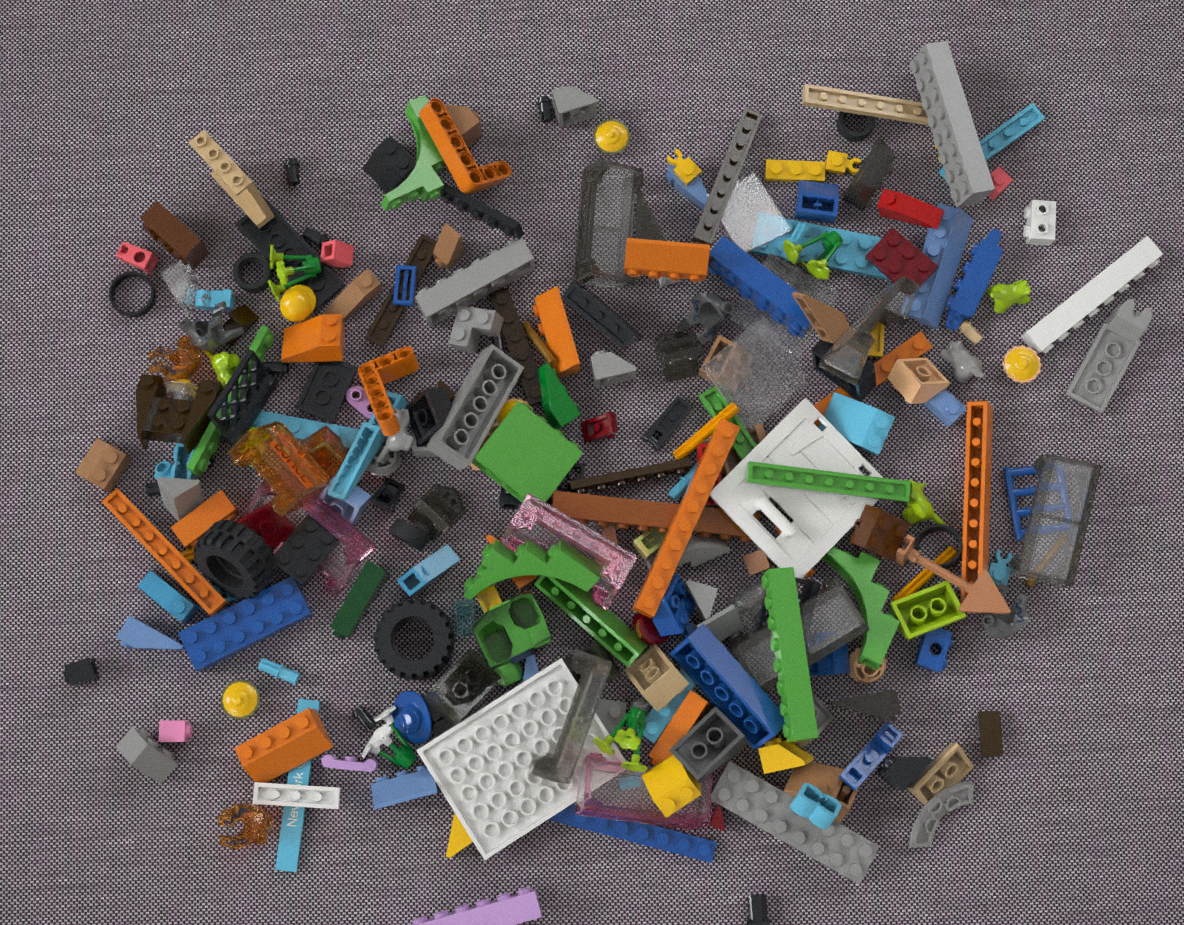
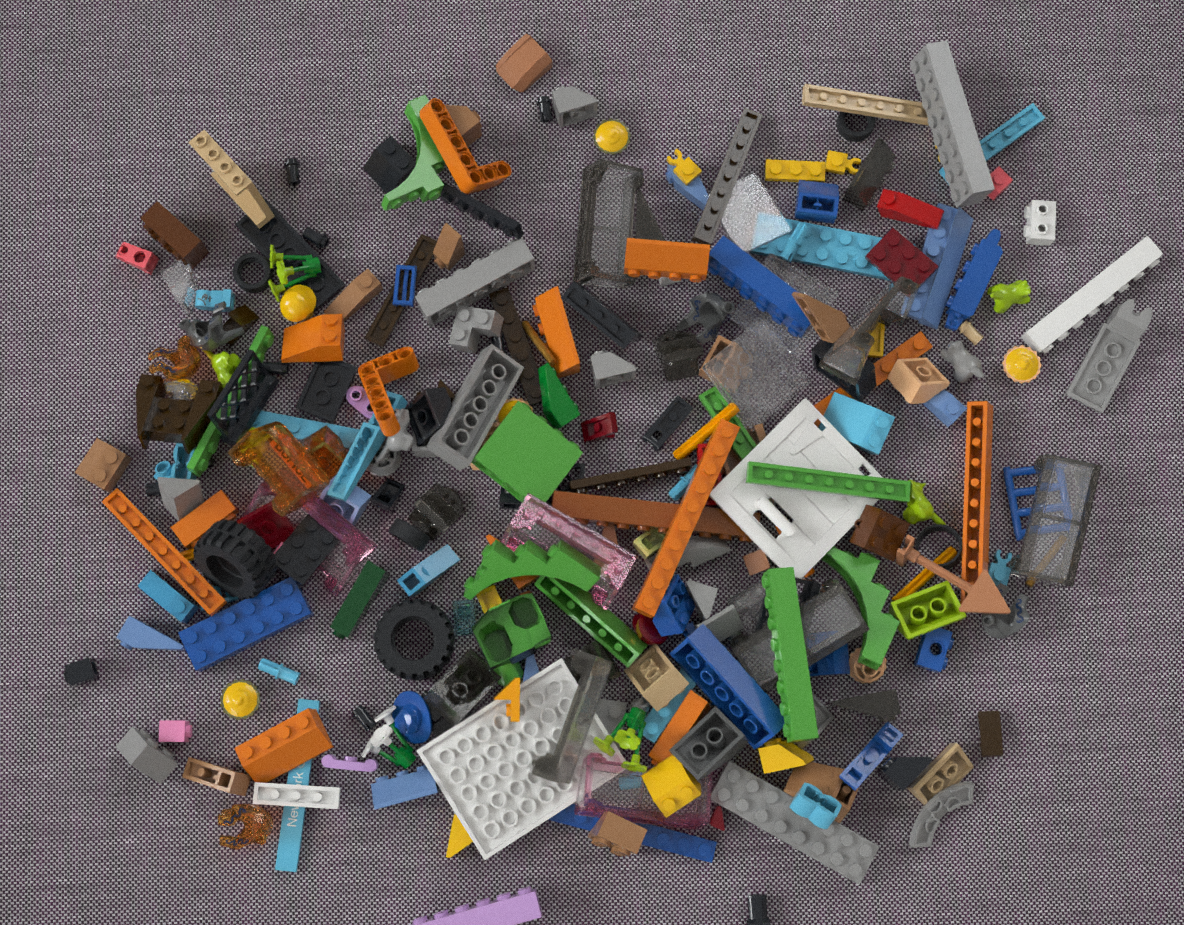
black tyre [109,272,156,318] -> none
coral brick [320,239,354,269] -> none
plant [783,230,843,280] -> none
none -> medium nougat slope [182,757,251,796]
none -> light orange slope [493,677,520,722]
none -> nougat slope [496,34,553,93]
none -> medium nougat slope [587,811,647,857]

